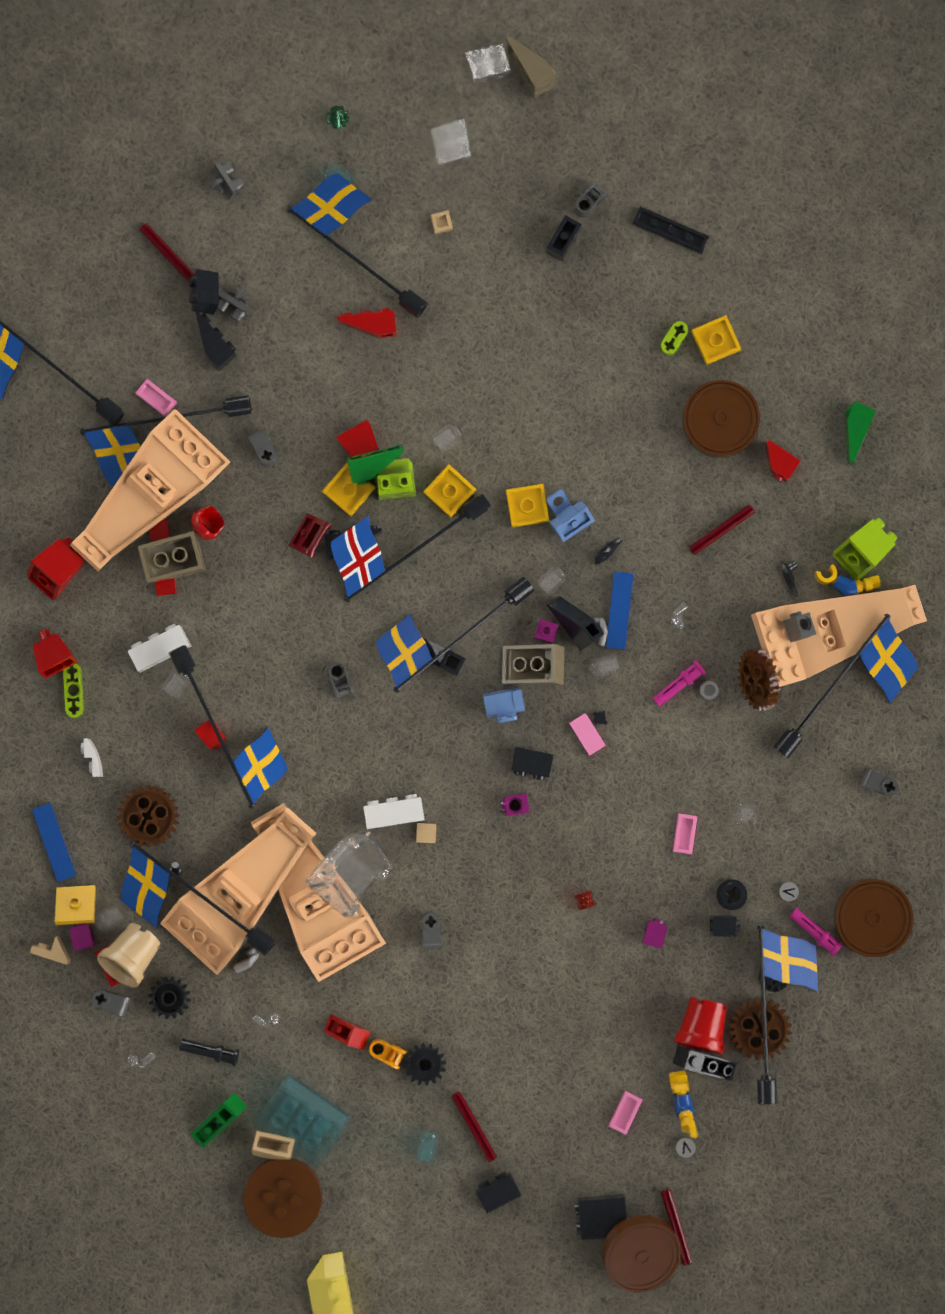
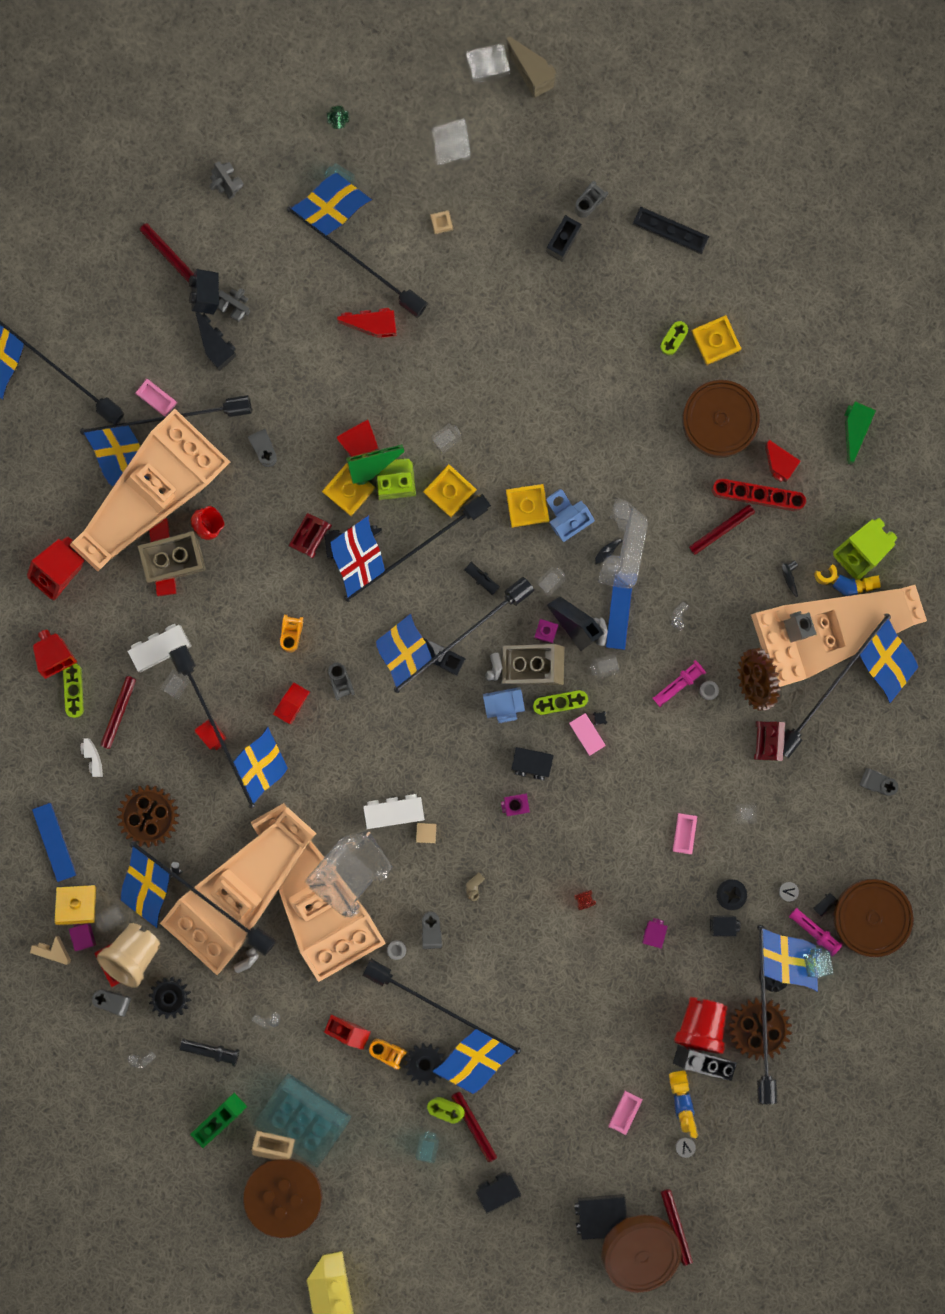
none -> dark red axle [100,676,136,749]
none -> red slope [273,683,310,725]
none -> light orange piece [280,614,304,653]
none -> flag [362,959,521,1094]
none -> light grey tile [387,940,406,960]
none -> lime beam [427,1097,464,1124]
none -> black pin [464,561,500,595]
none -> dark tan arm [466,872,485,901]
none -> light grey arm [485,653,503,682]
none -> lime beam [533,690,588,715]
none -> clear windscreen [598,498,648,588]
none -> red beam [712,479,806,511]
none -> dark red plate [754,721,785,761]
none -> clear light blue brick [803,947,834,978]
none -> black pin [813,893,838,917]

